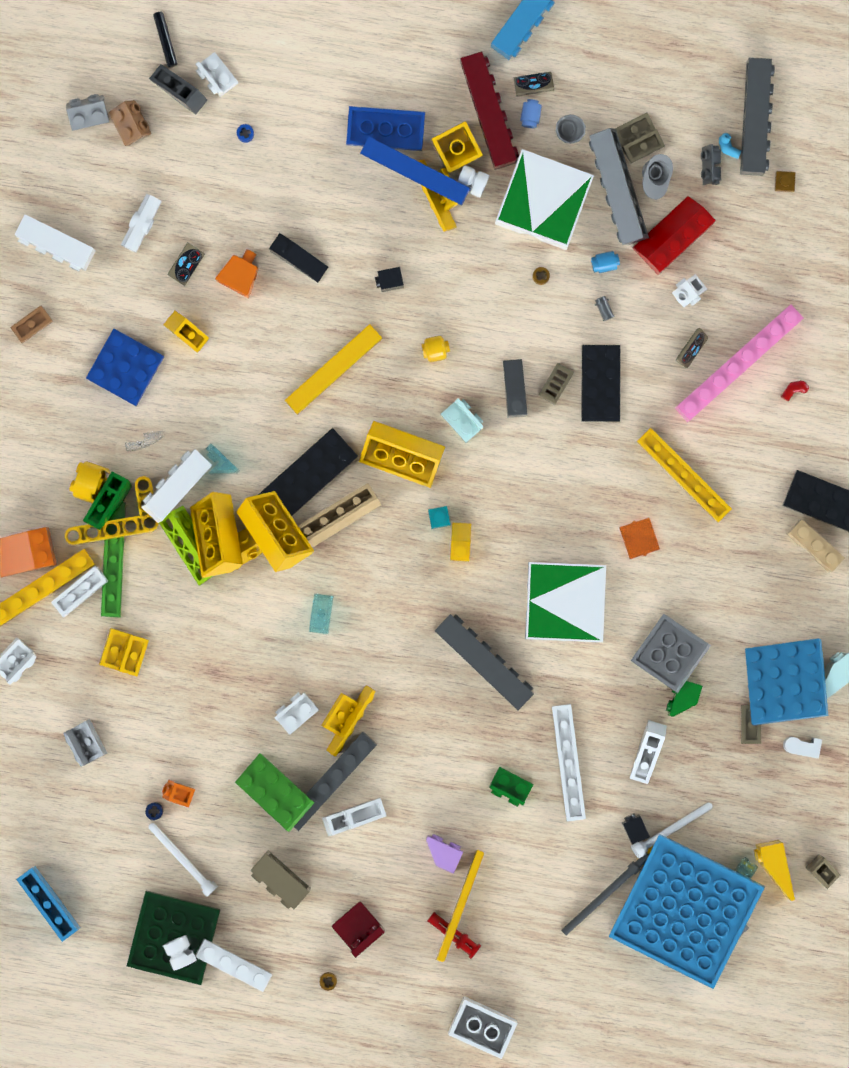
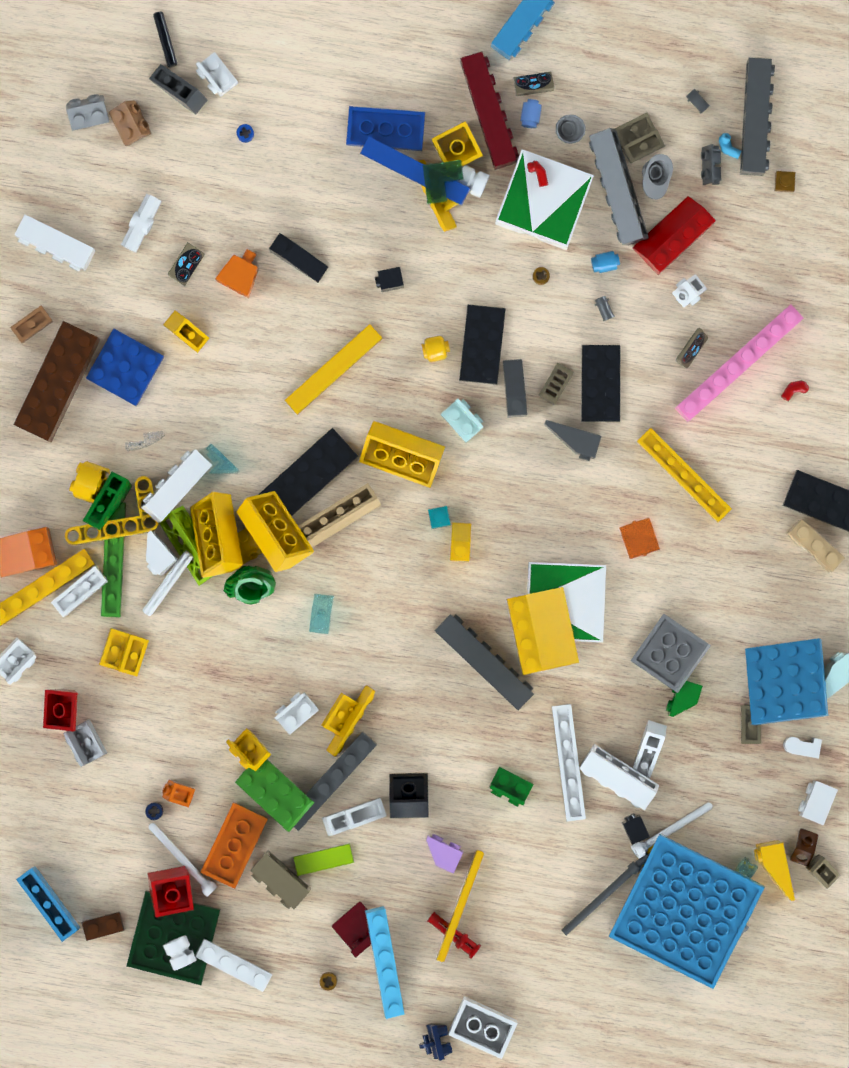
none -> reddish brown brick [13,321,100,443]
none -> red slope [43,689,78,732]
none -> reddish brown plate [81,911,124,941]
none -> white axle [143,551,193,616]
none -> white slope [146,530,178,576]
none -> red slope [147,866,194,917]
none -> orange plate [200,802,268,889]
none -> green helmet [223,565,276,605]
none -> yellow bracket [226,728,271,771]
none -> lime tile [293,843,354,876]
none -> medium azure plate [365,906,404,1019]
none -> black slope [389,773,429,818]
none -> dark blue hips [419,1024,453,1061]
none -> clear green plate [423,160,464,204]
none -> black plate [459,304,506,385]
none -> yellow slope [506,587,579,675]
none -> red arm [527,161,548,187]
none -> dark grey slope [544,420,601,461]
none -> white brick [579,744,659,810]
none -> dark grey pin [686,89,710,113]
none -> reddish brown bracket [790,828,818,866]
none -> white brick [798,780,838,825]

